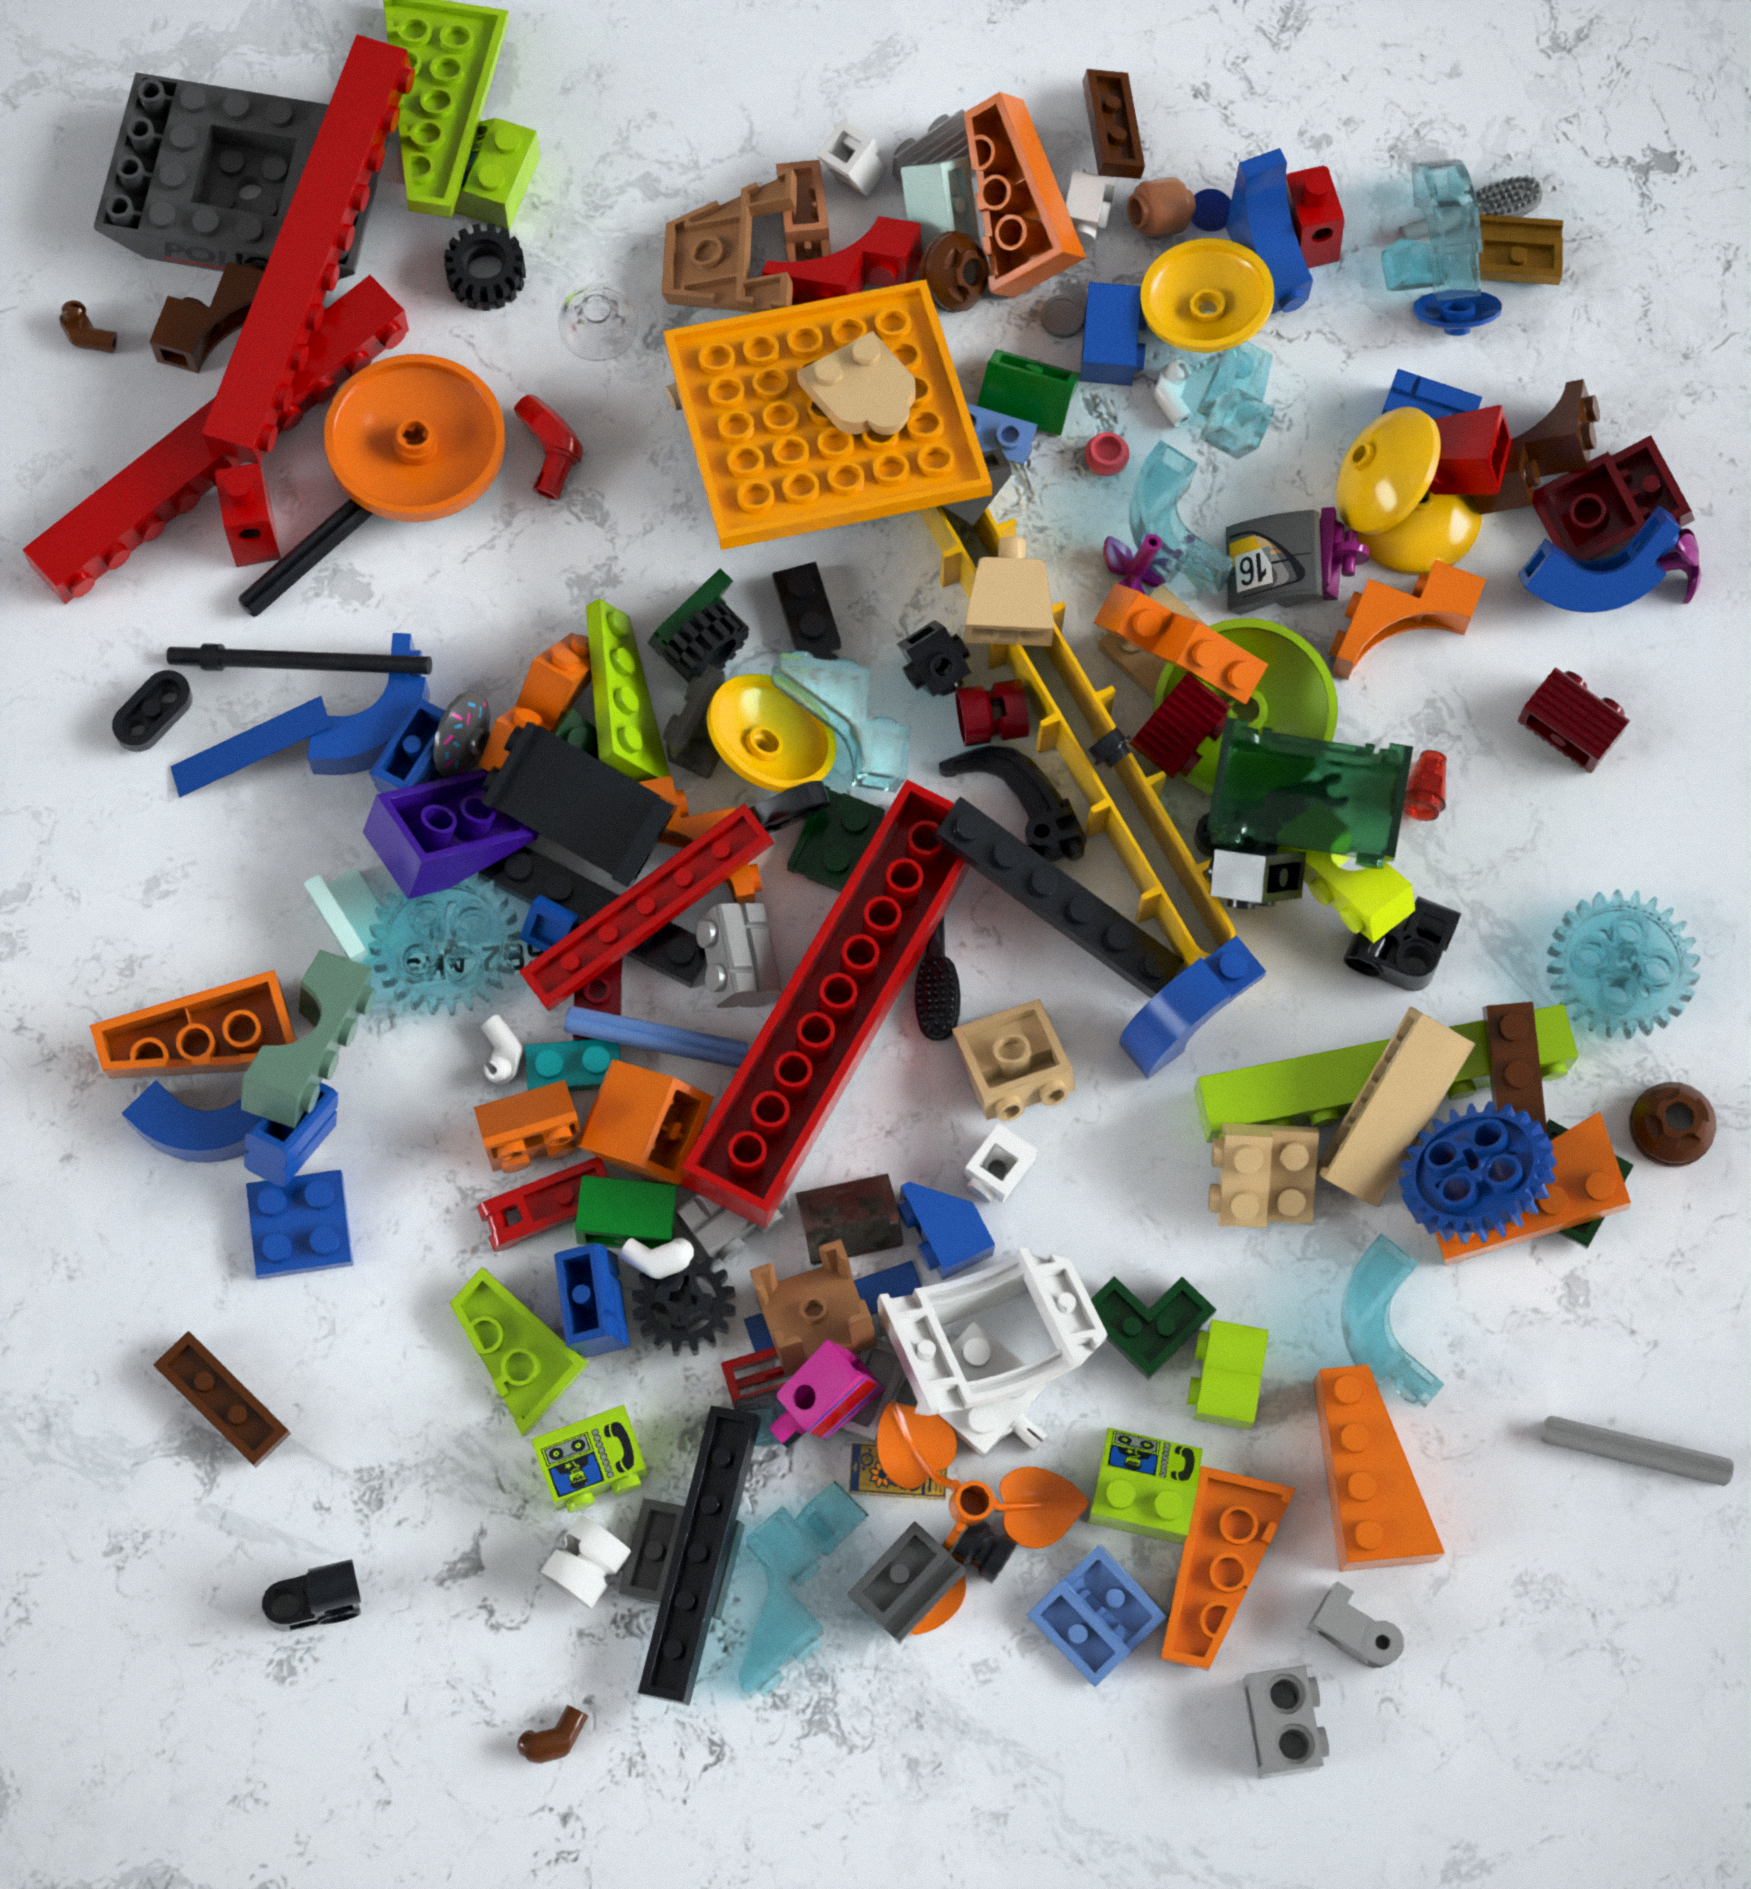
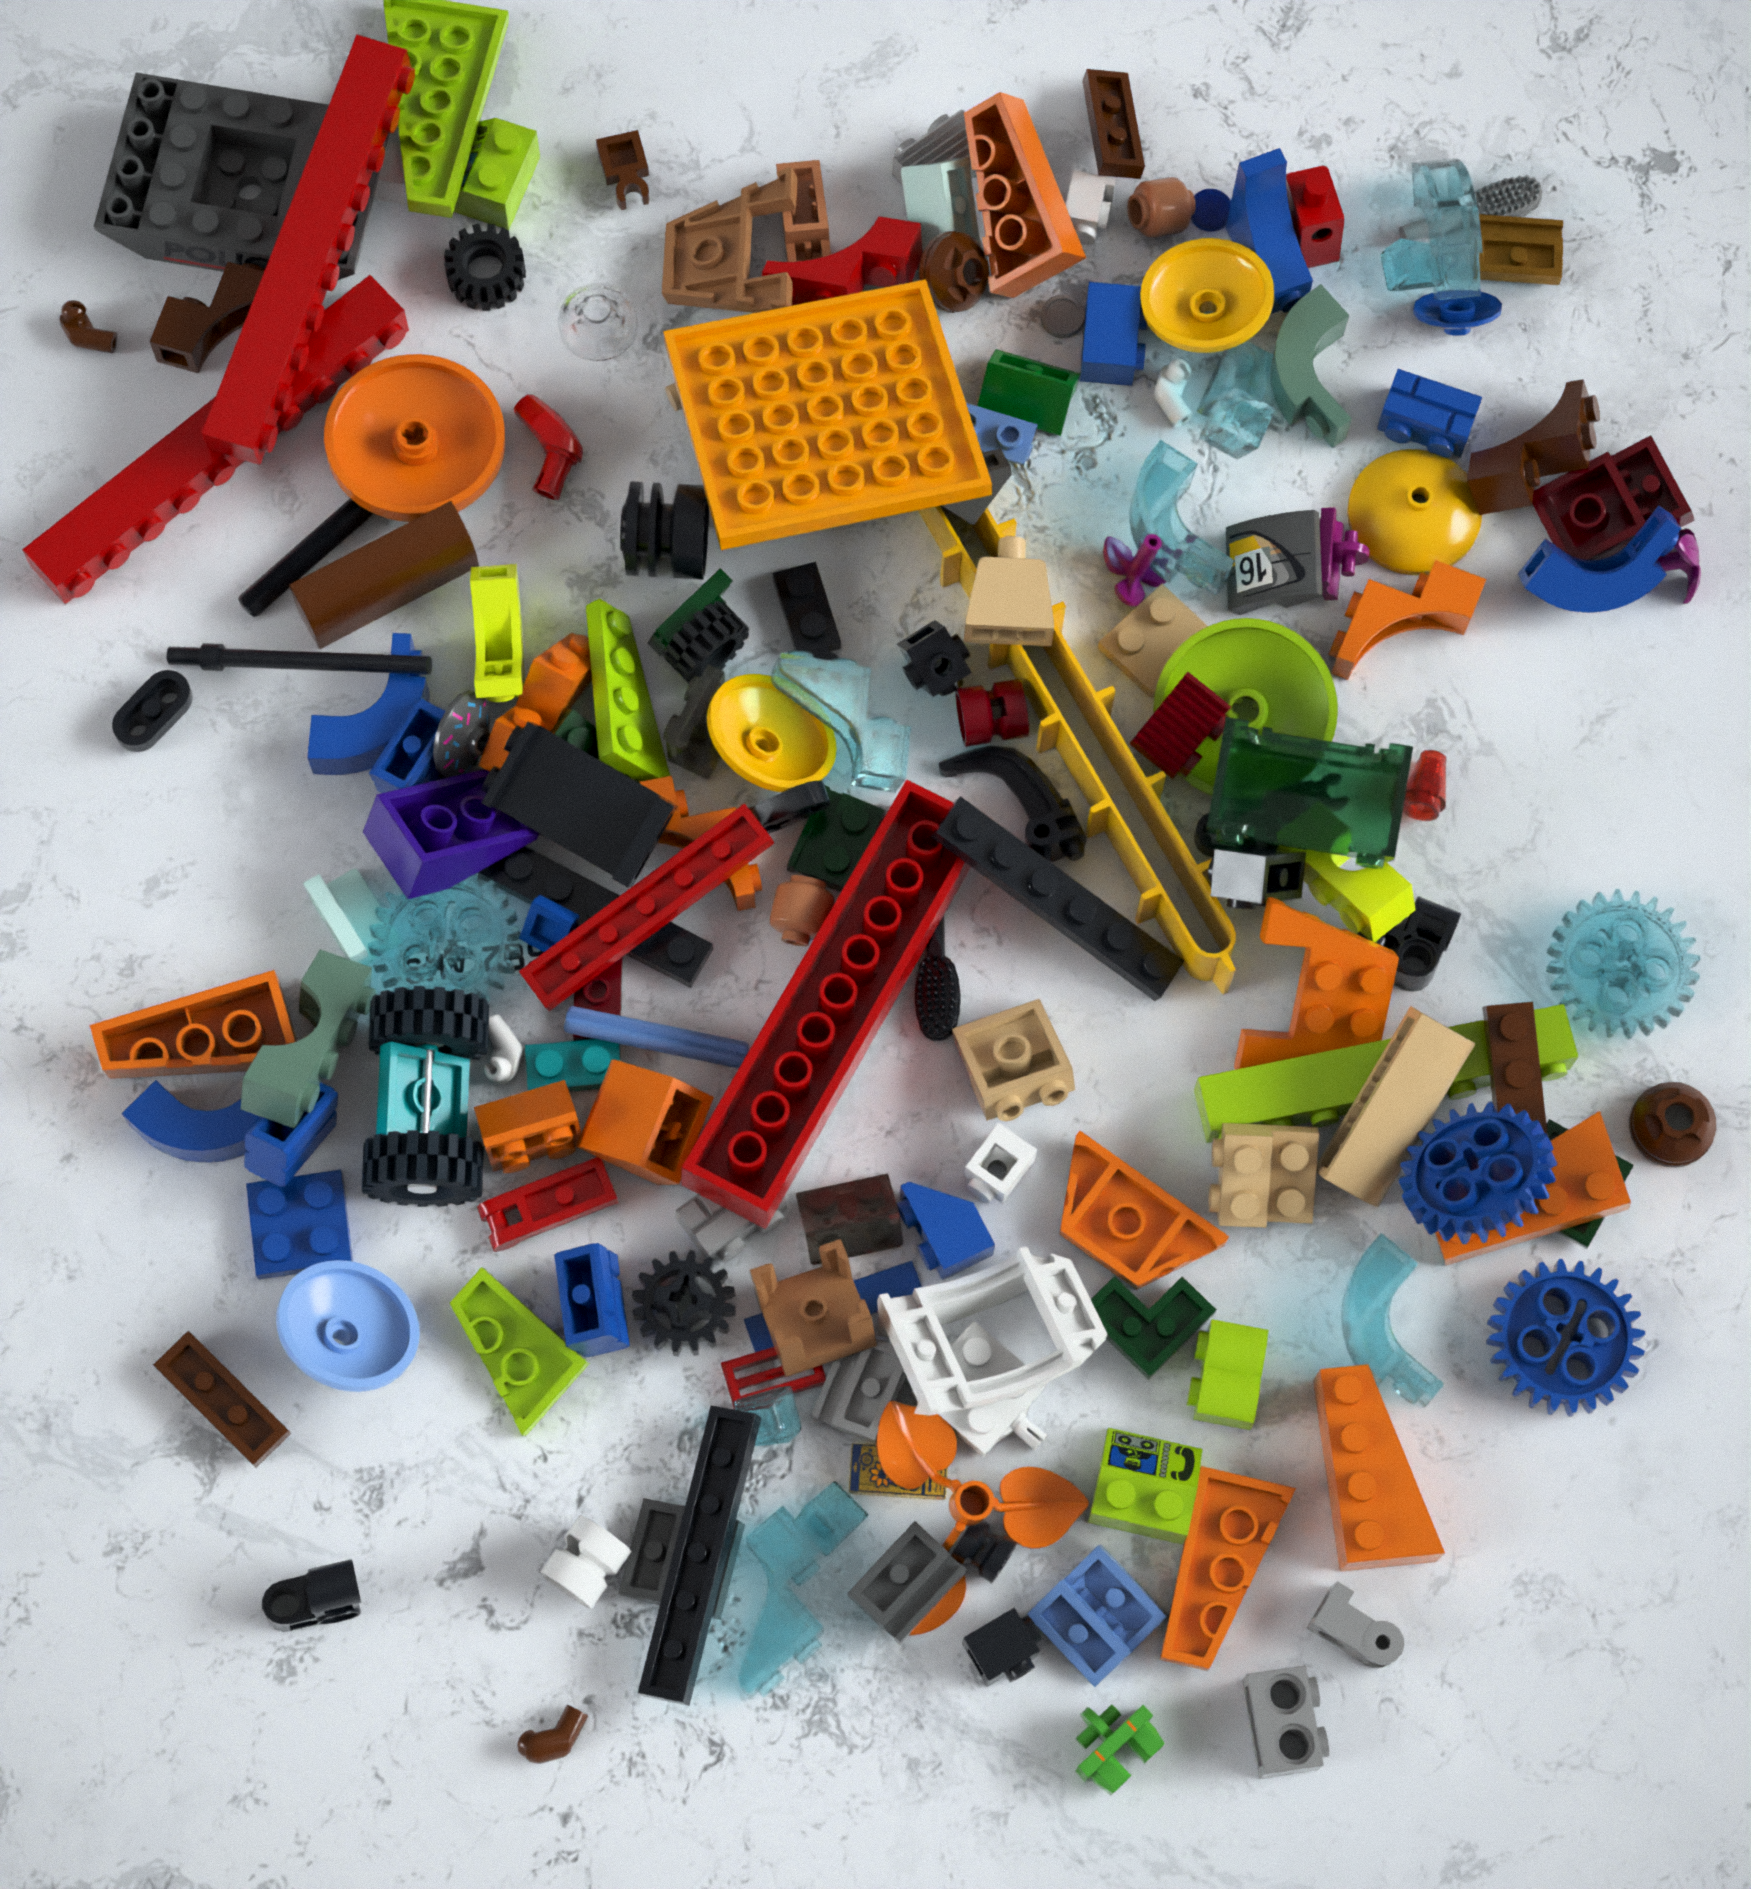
blue sticker [170,696,331,798] -> none
red torso [215,463,281,567] -> none
lime slope [531,1404,648,1513] -> none
green panel [575,1175,677,1249] -> none
white arm [619,1238,694,1279] -> none
light grey brick [696,903,782,1008] -> none
dark pink torso [769,1339,886,1448] -> none
tan plate [797,331,916,435] -> none
white brick [816,119,887,196] -> none
coral plate [1085,432,1130,476] -> none
black plate [1088,727,1131,769] -> none
orange arch [1093,583,1268,705] -> none
blue arch [1119,935,1266,1079] -> none
yellow dish [1336,407,1441,535] -> none
red torso [1428,405,1512,495] -> none
dark red brick [1518,667,1630,773] -> none
light grey axle [1542,1416,1734,1486] -> none
none -> light blue dish [276,1260,420,1392]
none -> reddish brown brick [289,501,479,649]
none -> black plate [361,986,489,1207]
none -> neon yellow arch [470,564,525,702]
none -> reddish brown plate [596,130,650,210]
none -> black wheel [620,481,709,580]
none -> nougat head [769,875,834,947]
none -> black brick [962,1607,1042,1687]
none -> orange wing [1059,1131,1229,1290]
none -> bright green hips [1075,1704,1165,1795]
none -> orange wing [1234,897,1399,1070]
none -> sand green arch [1270,284,1352,448]
none -> blue gear [1486,1259,1645,1417]

